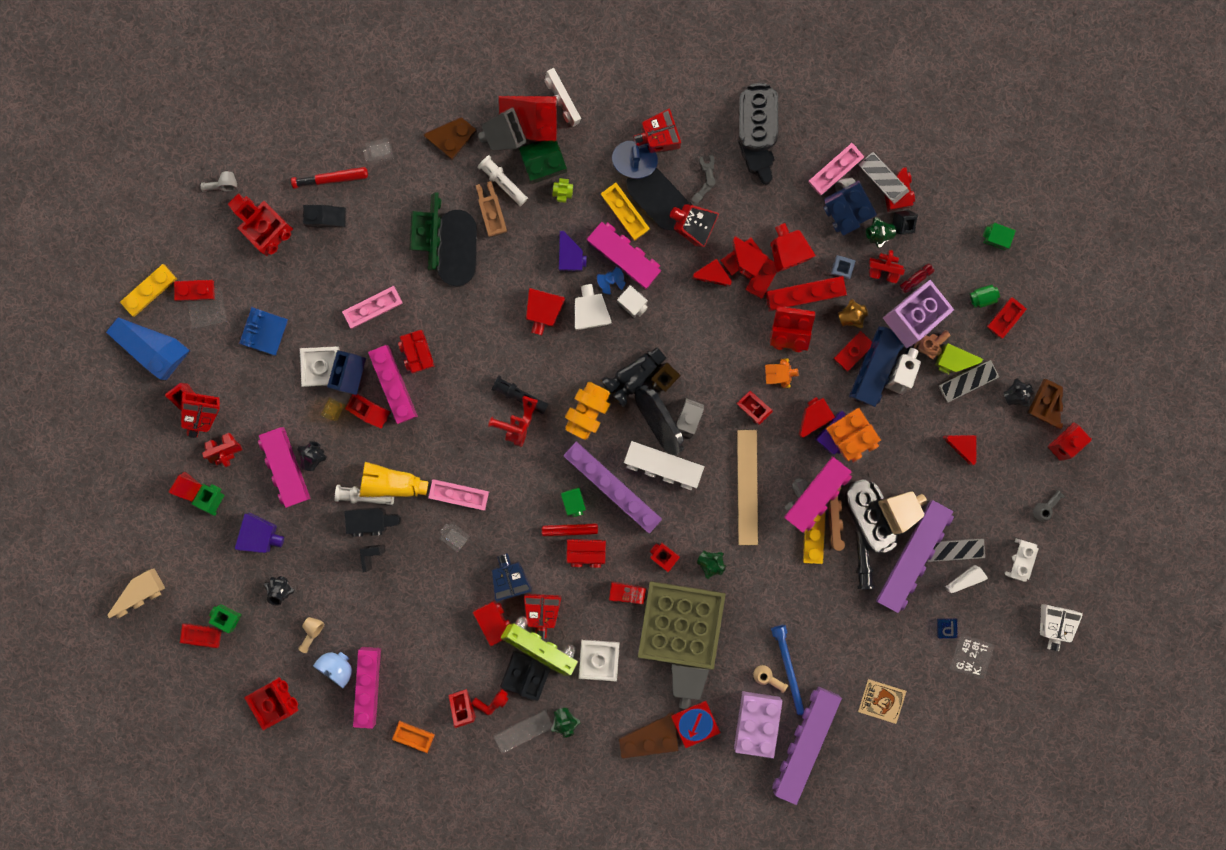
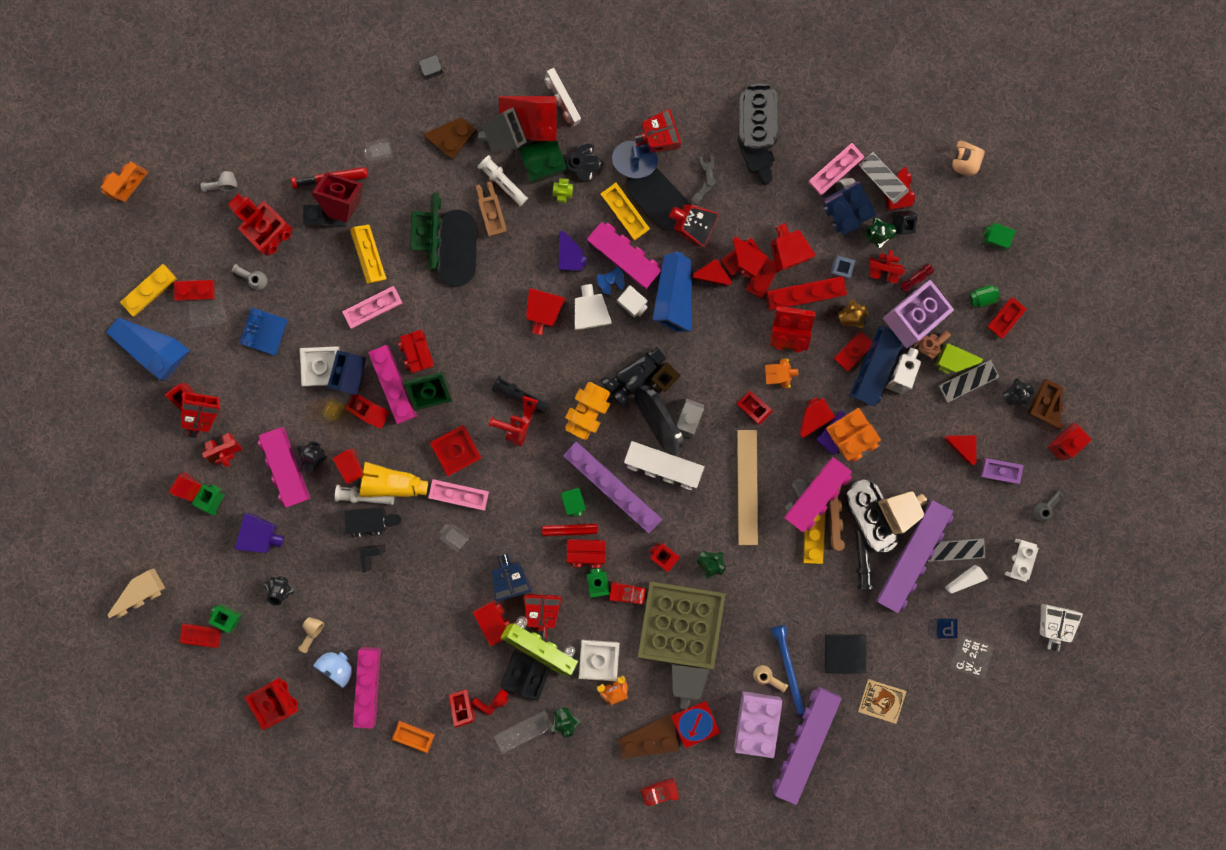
none -> orange plate [101,161,148,202]
none -> light grey bar [231,264,267,290]
none -> dark red slope [312,172,363,223]
none -> red slope [332,449,364,484]
none -> yellow plate [350,225,386,284]
none -> dark green slope [404,372,452,411]
none -> slope [419,55,443,80]
none -> red plate [430,425,482,476]
none -> black plate [565,144,603,182]
none -> green brick [587,568,610,598]
none -> orange piece [597,675,628,706]
none -> red leg [641,778,679,806]
none -> blue slope [653,252,692,333]
none -> black slope [825,634,866,674]
none -> light nougat helmet [952,141,985,176]
none -> medium lavender plate [981,458,1024,484]

